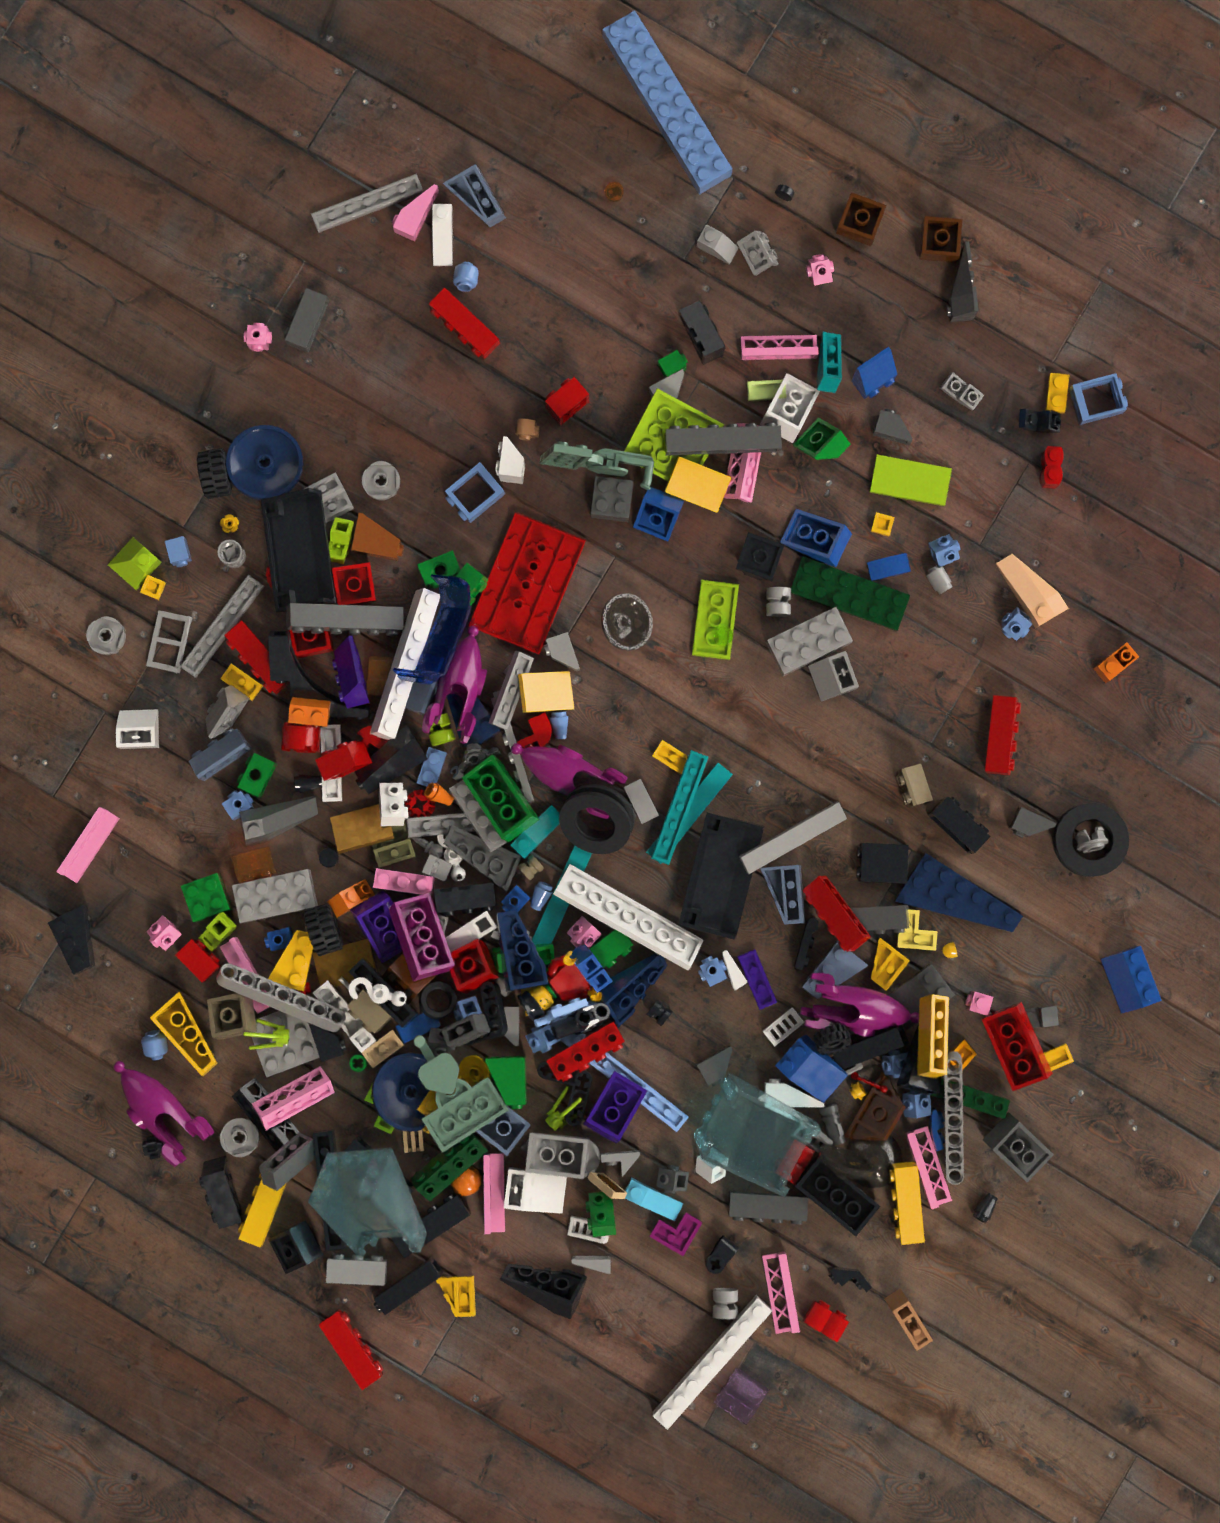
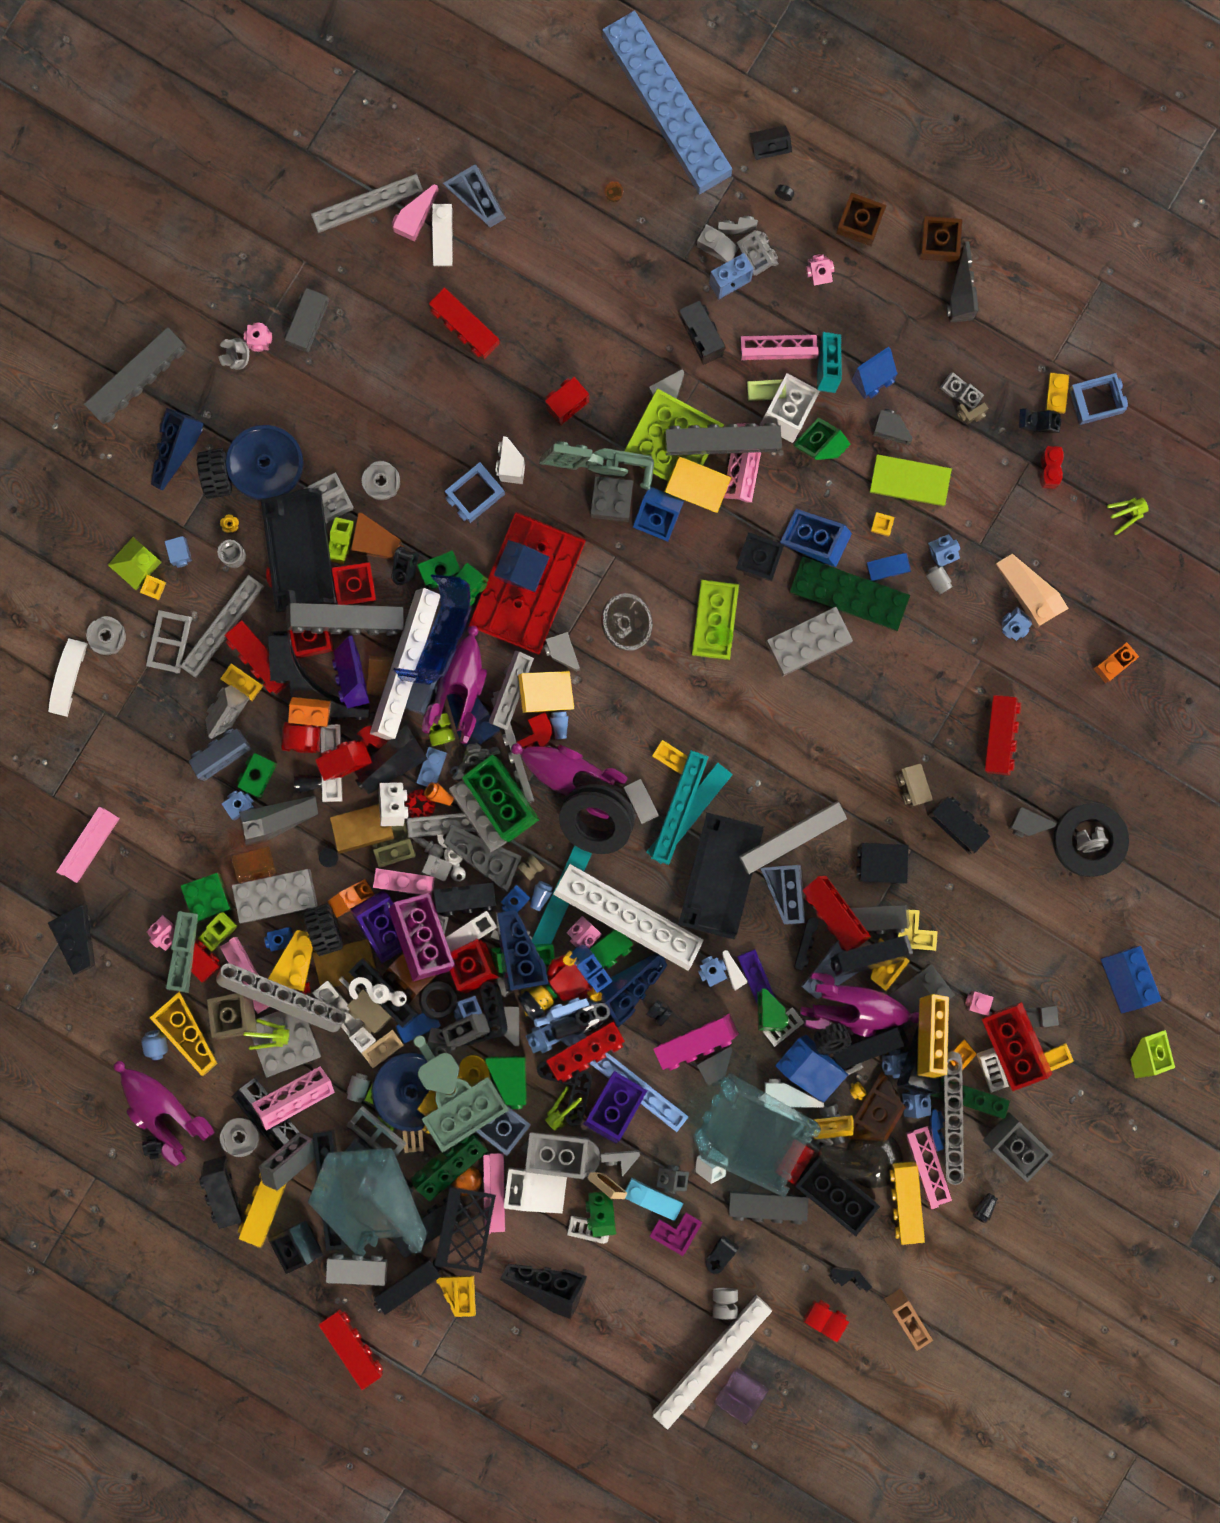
white slope [116,709,159,749] -> none
black slope [309,1024,347,1062] -> none
green bush [349,1054,368,1072] -> none
medium blue head [453,262,479,292] -> none
teal slope [511,805,560,859] -> none
medium nougat plate [516,419,540,441] -> none
light grey slope [572,1256,611,1274] -> none
green brick [657,350,688,378] -> none
bright pink fence [762,1251,800,1334] -> none
light grey wheel [766,587,791,617] -> none
light grey slope [808,651,859,702] -> none
red hinge [851,1072,888,1093] -> none
dark blue wing [894,853,1023,932] -> none
yellow hinge [943,942,957,958] -> none
none -> white slope [48,639,88,717]
none -> dark grey brick [84,327,187,424]
none -> dark blue wedge [151,408,204,490]
none -> sand green slope [166,911,198,993]
none -> light grey piece [218,338,249,370]
none -> light grey brick [347,1073,370,1103]
none -> light grey window [347,1106,407,1164]
none -> black piece [391,546,419,585]
none -> black fence [435,1185,496,1273]
none -> dark blue slope [494,540,550,592]
none -> dark pink wedge [653,1013,739,1071]
none -> medium blue window [709,253,754,300]
none -> light grey slope [718,216,758,235]
none -> black panel [749,125,792,160]
none -> green slope [757,989,788,1031]
none -> yellow plate [813,1115,854,1139]
none -> black slope [830,935,913,977]
none -> dark tan bracket [957,402,989,424]
none -> white slope [977,1048,1009,1093]
none -> lime plant [1107,498,1148,535]
none -> lime slope [1130,1030,1175,1078]

